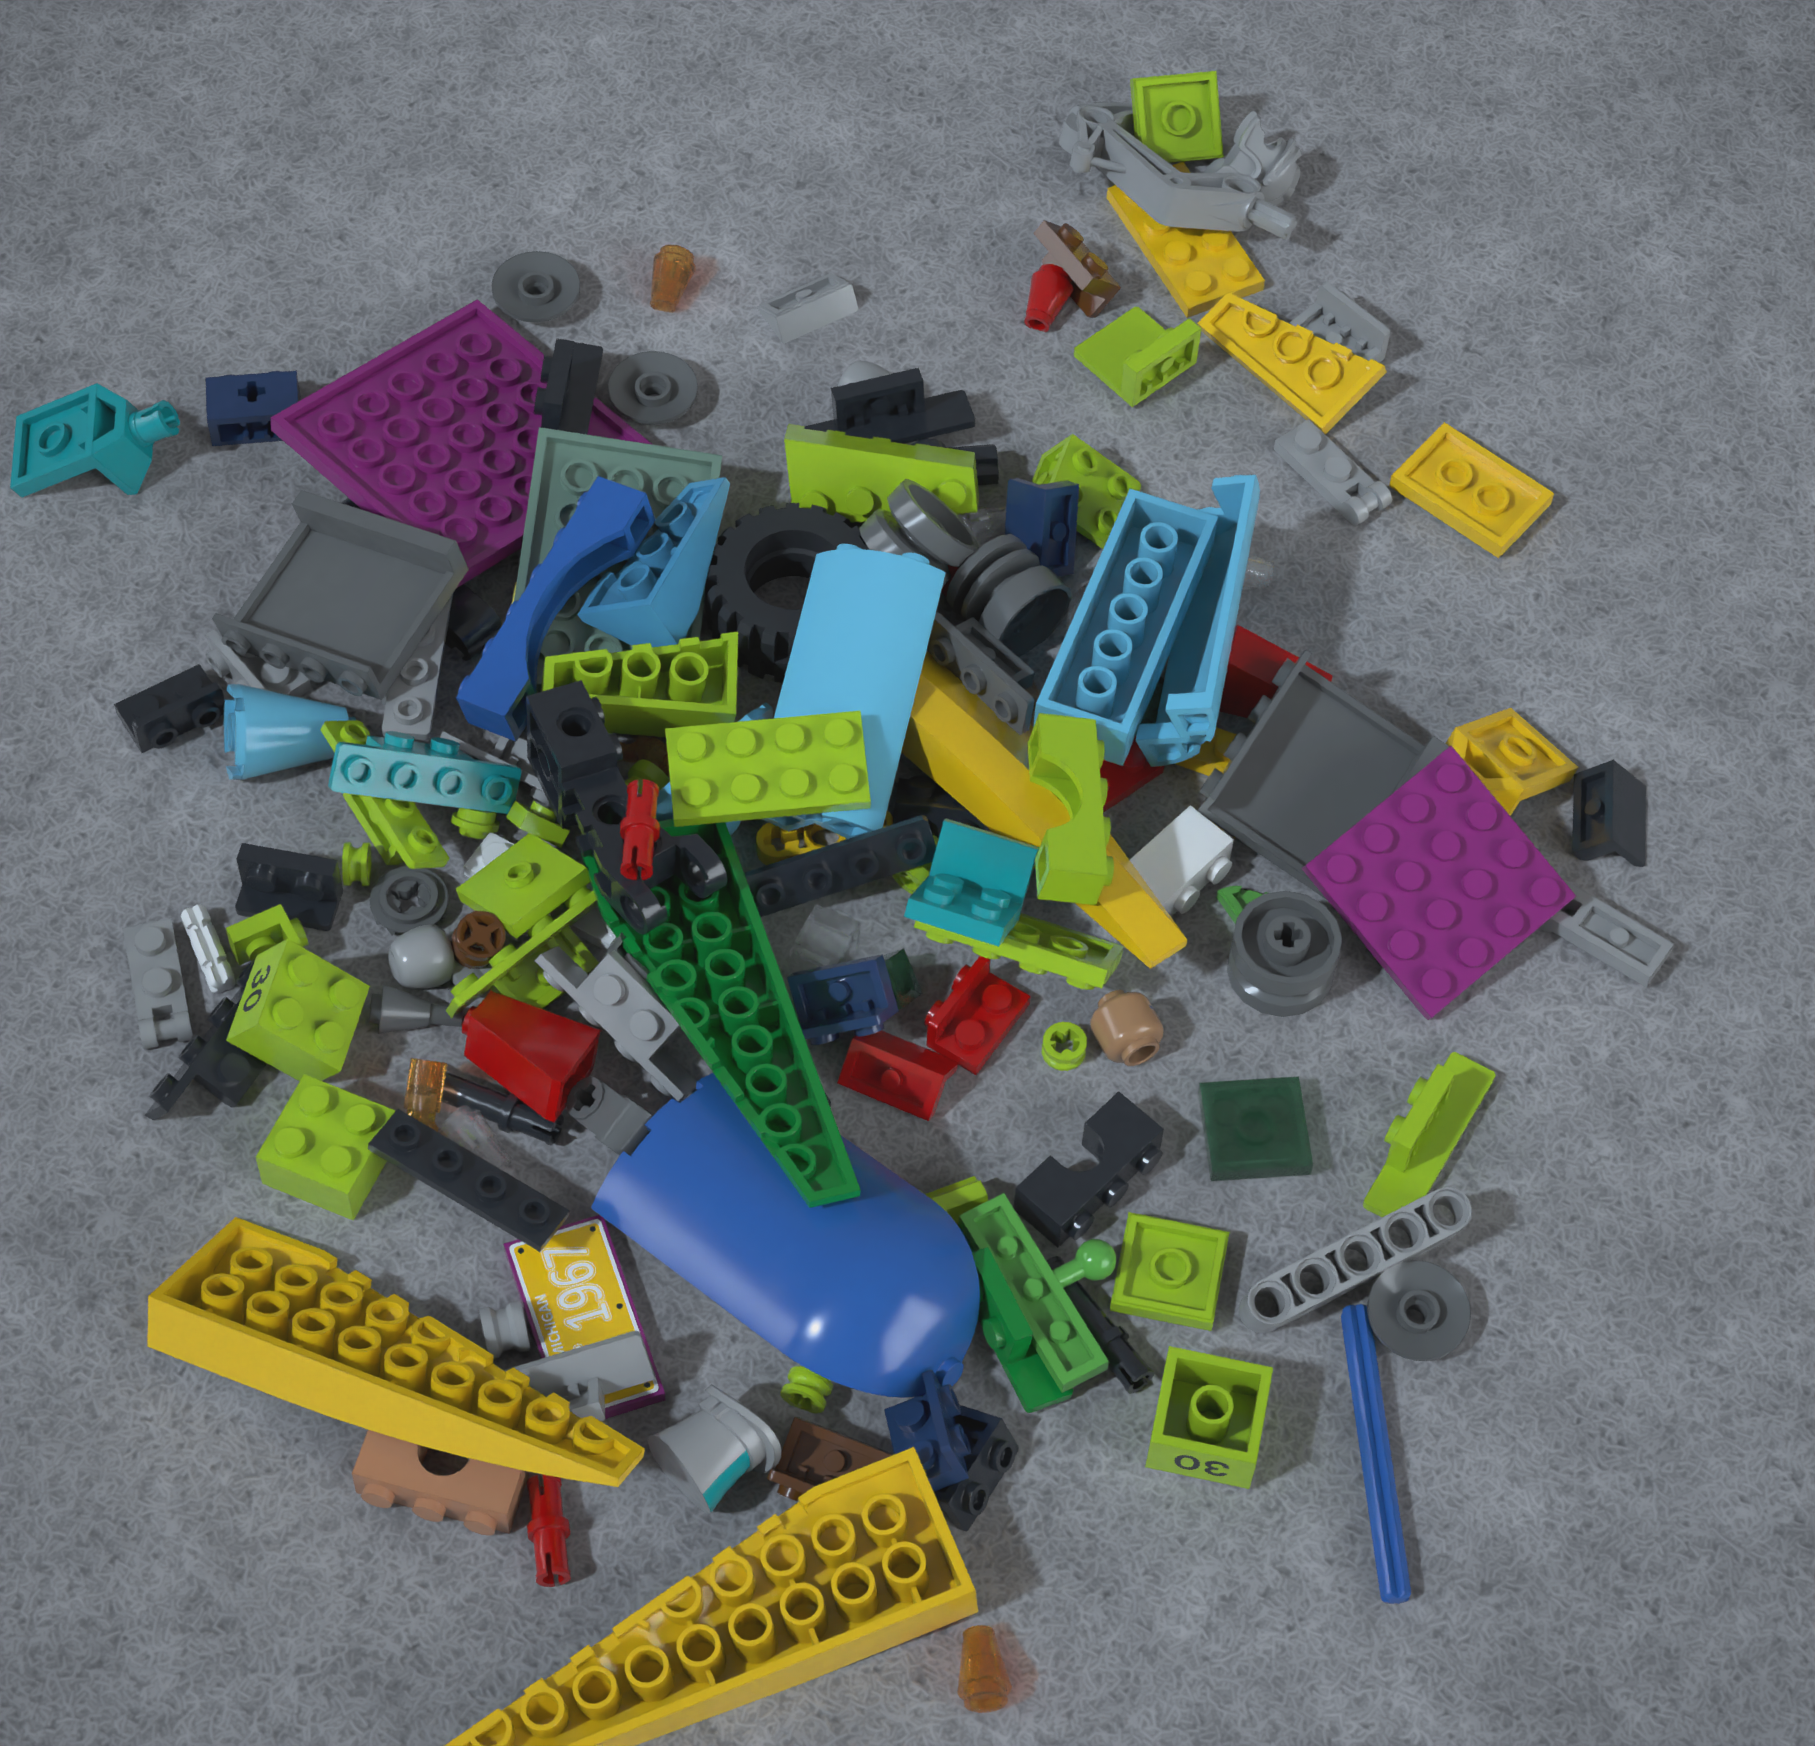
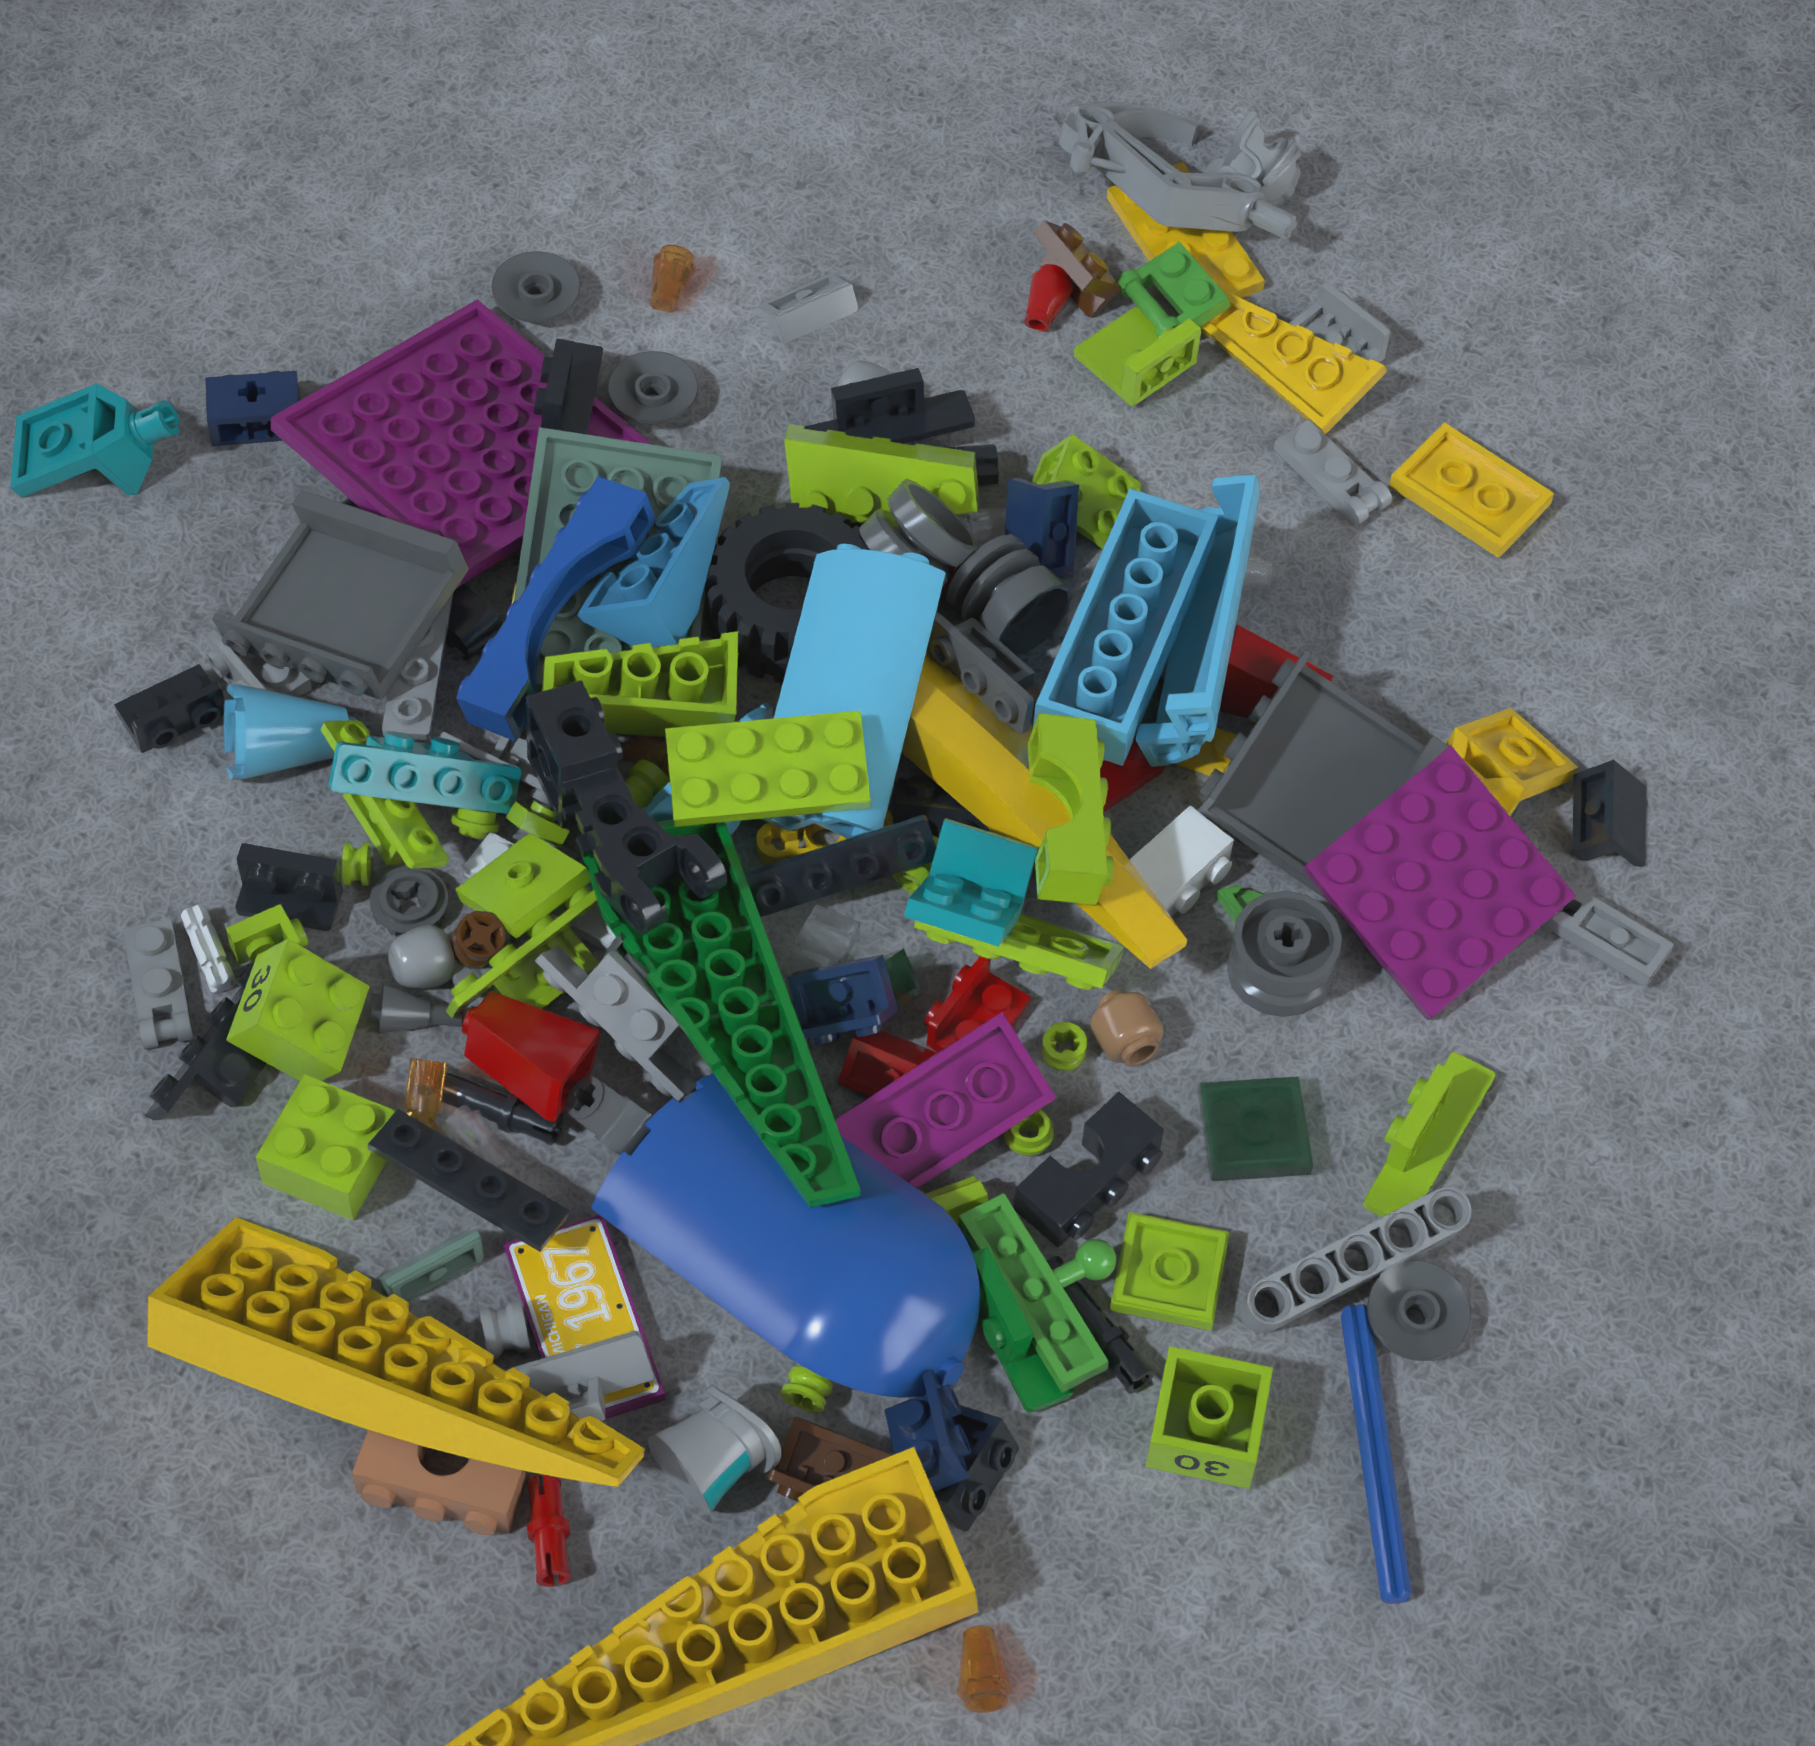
red pin [620,779,660,880] -> none
lime plate [1130,71,1224,163] -> none
none -> sand green slope [376,1230,484,1302]
none -> magenta plate [835,1012,1057,1189]
none -> lime plate [1003,1109,1054,1156]
none -> bright green plate [1116,242,1230,338]

